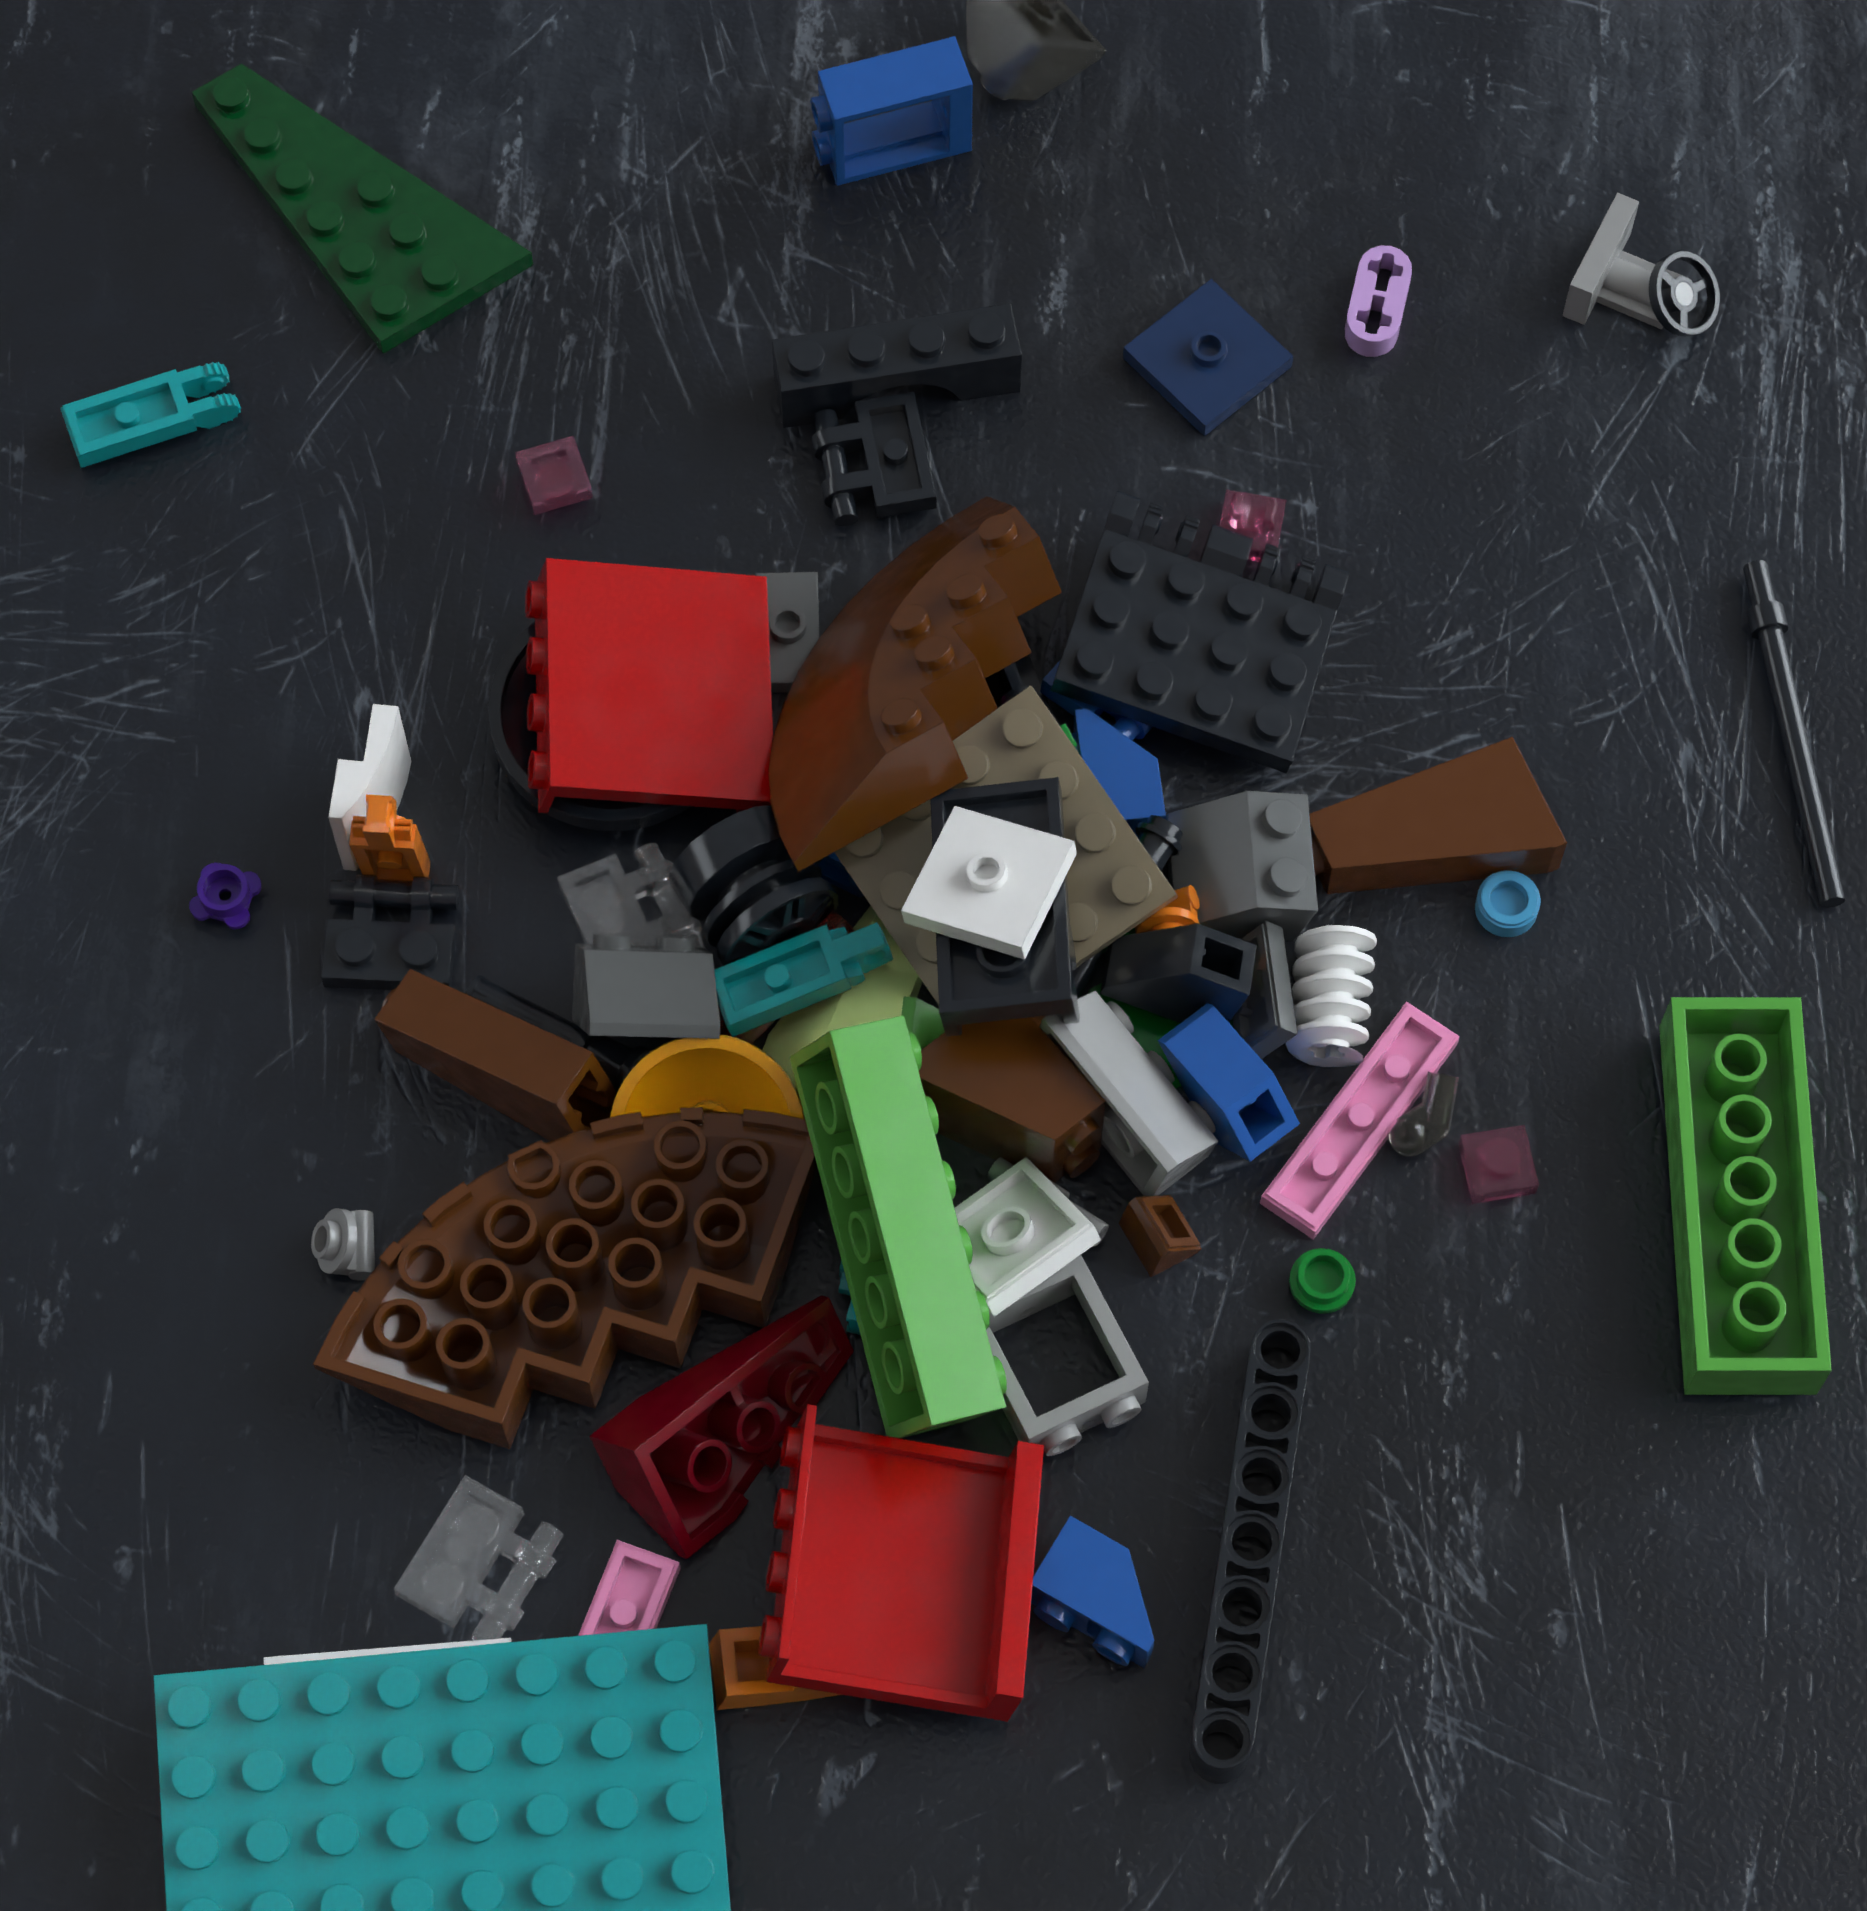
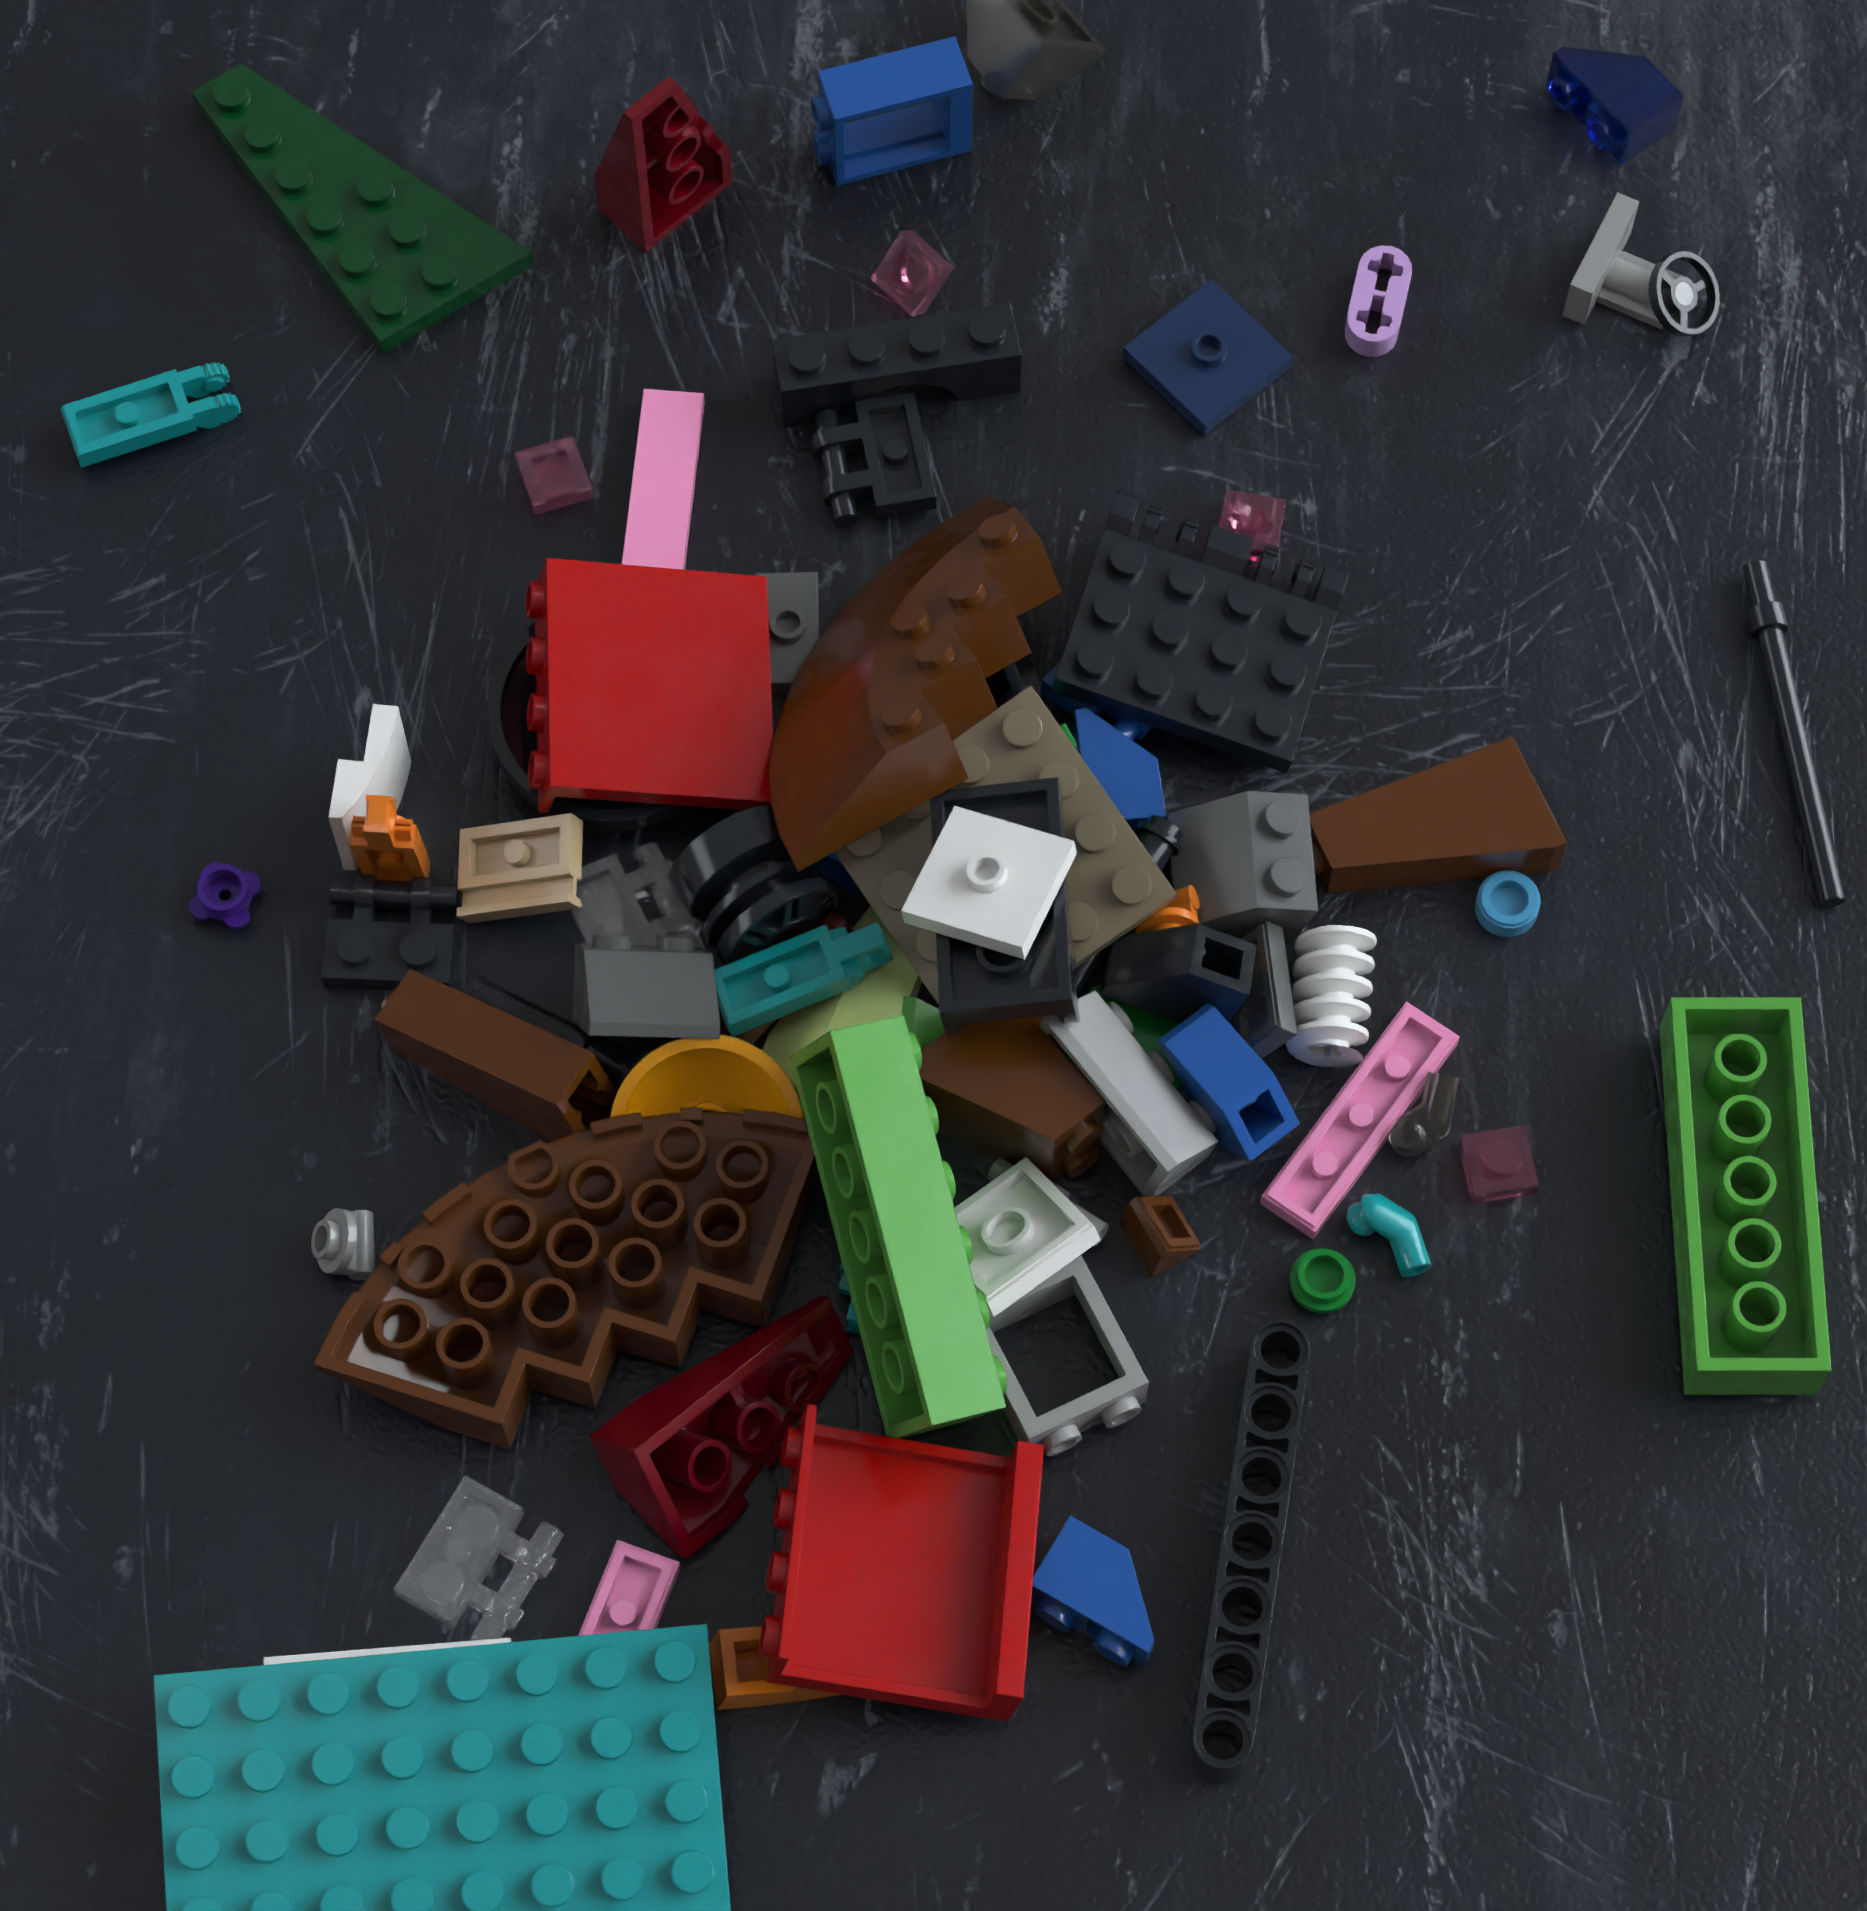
none -> tan plate [456,813,583,924]
none -> dark red wedge [594,76,732,253]
none -> bright pink tile [622,389,705,570]
none -> clear pink plate [870,230,954,316]
none -> teal arm [1346,1194,1432,1277]
none -> clear blue slope [1546,47,1684,165]

